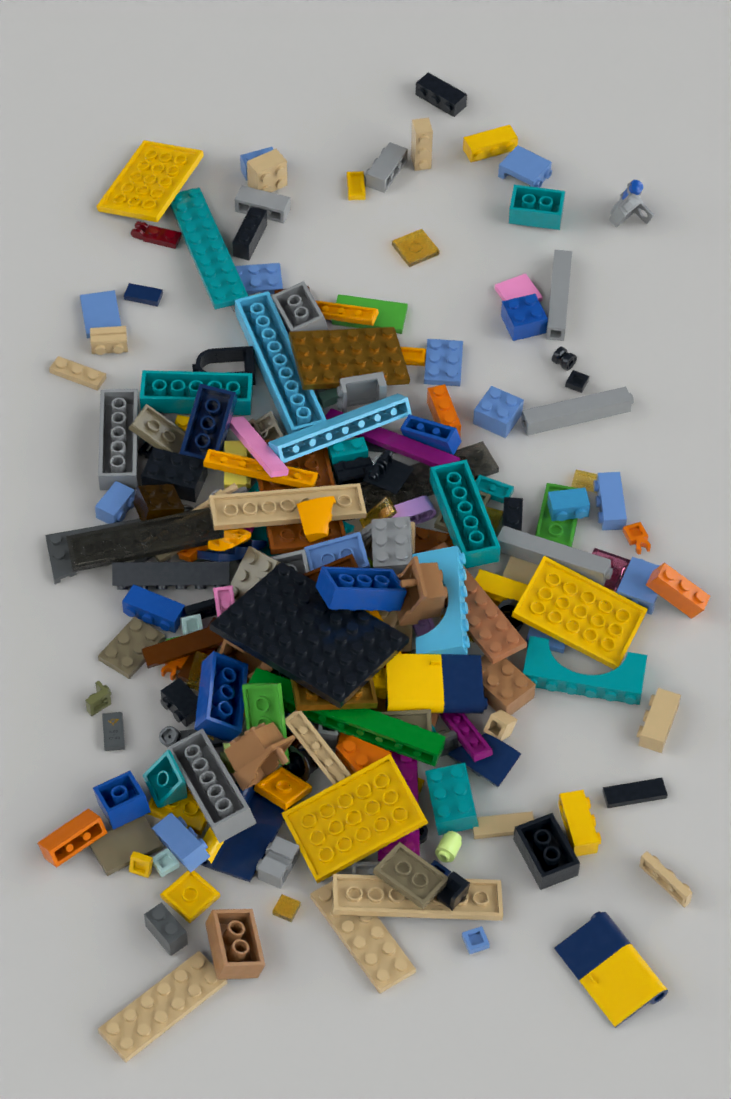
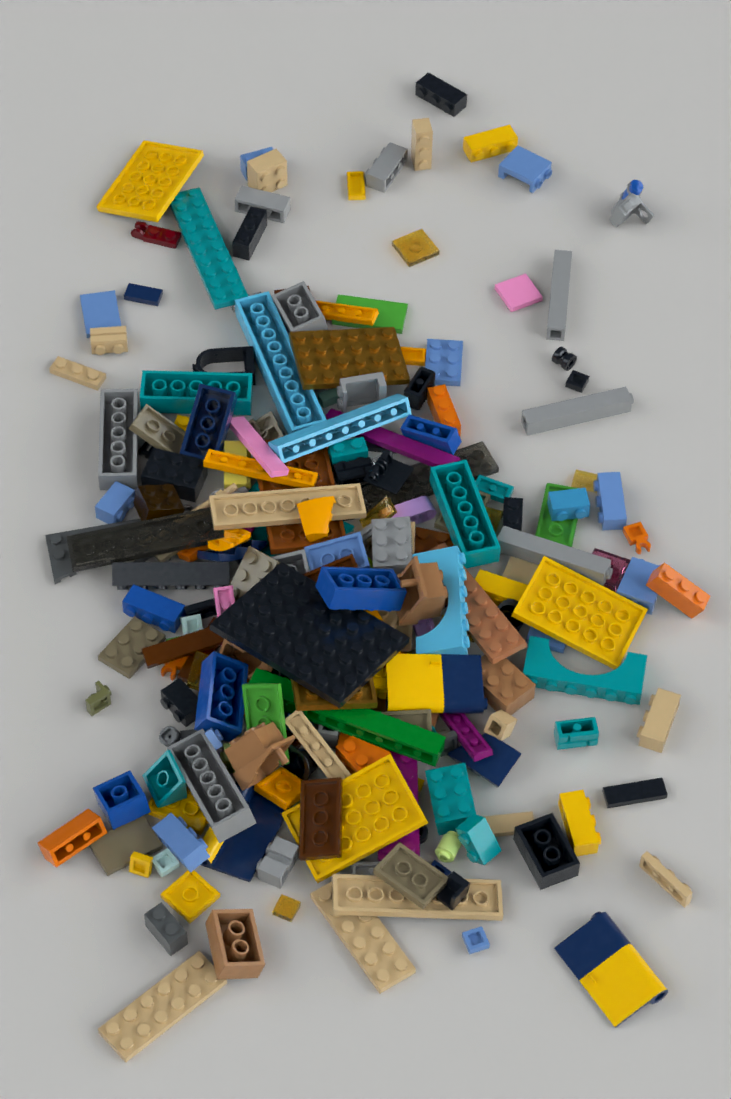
dark grey tile [102,712,125,751] -> none
medium blue plate [235,263,283,296] -> none
medium blue brick [473,386,524,438] -> none
blue brick [501,294,548,341] -> none
teal brick [508,185,565,230] -> none
none -> medium blue plate [204,727,224,750]
none -> reddish brown tile [299,777,343,861]
none -> black brick [404,366,435,410]
none -> teal brick [455,814,502,865]
none -> teal brick [554,717,599,750]

